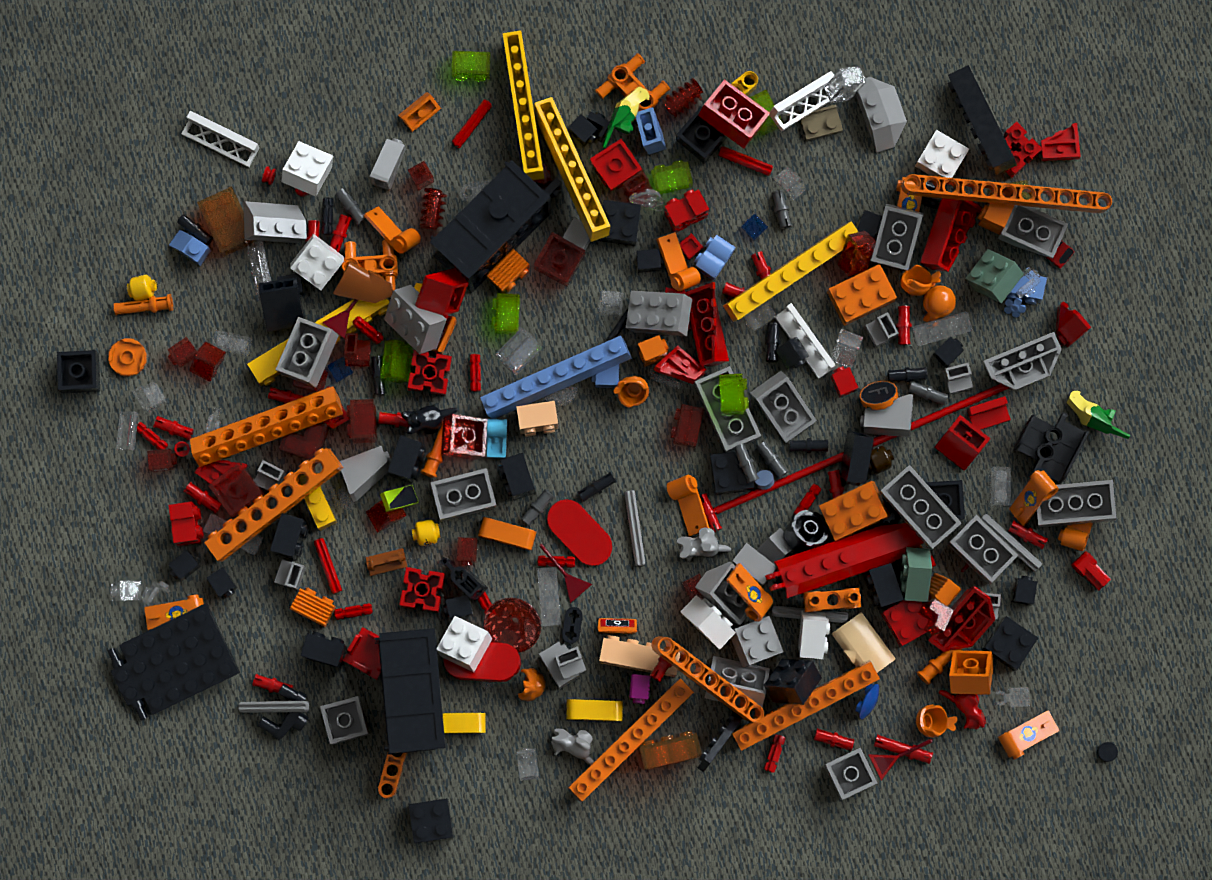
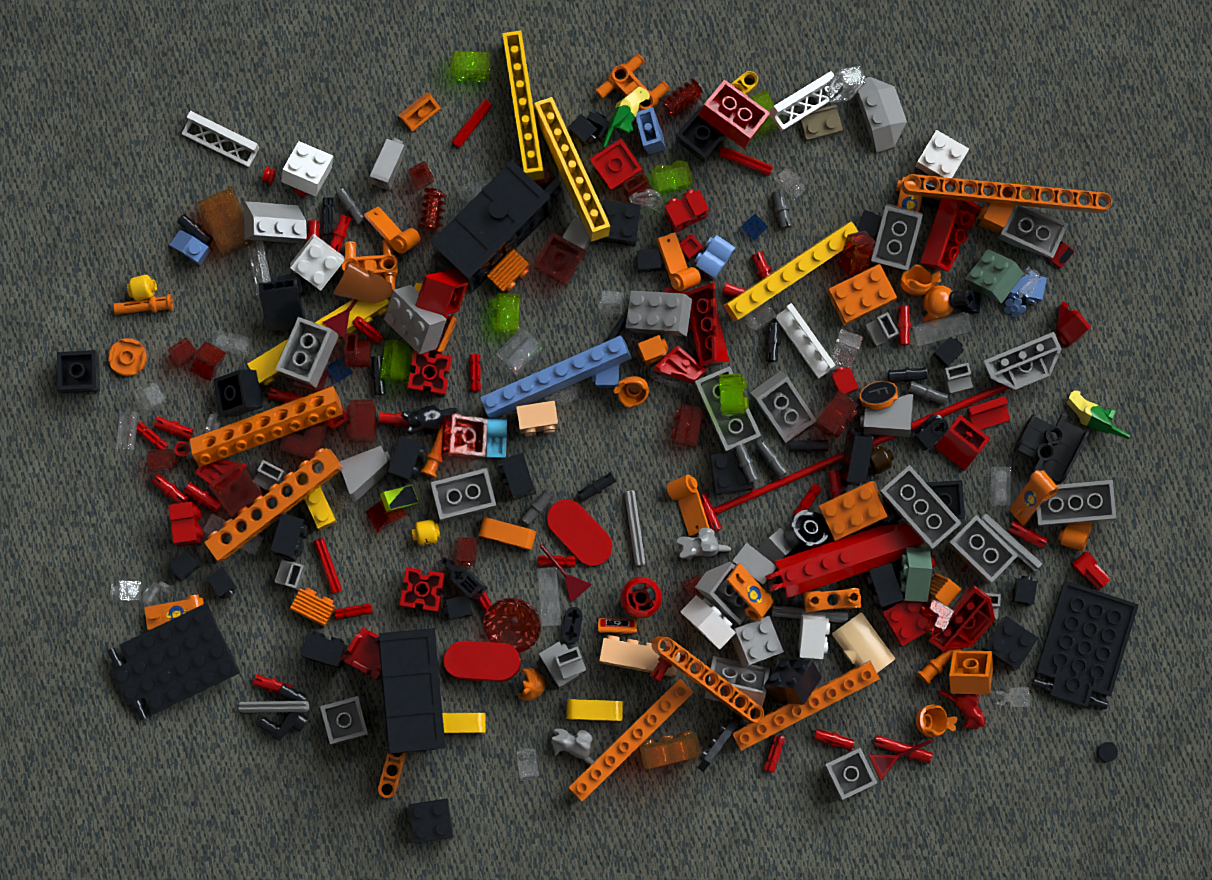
dark orange hinge [366,548,408,576] -> none
white brick [437,616,492,672] -> none
magenta brick [629,674,651,704] -> none
sand blue tile [755,470,774,490] -> none
black brick [775,337,809,369] -> none
blue dish [855,684,879,719] -> none
black brick [947,65,1017,175] -> none
door [998,710,1059,759] -> none
red brick [1003,121,1043,178] -> none
red wing [1040,123,1081,161] -> none
none -> red pin [151,474,189,504]
none -> black brick [213,369,263,417]
none -> red wheel [620,577,662,619]
none -> clear red brick [814,391,858,440]
none -> black piece [911,414,948,451]
none -> black piece [949,290,981,314]
none -> black plate [1032,580,1139,709]

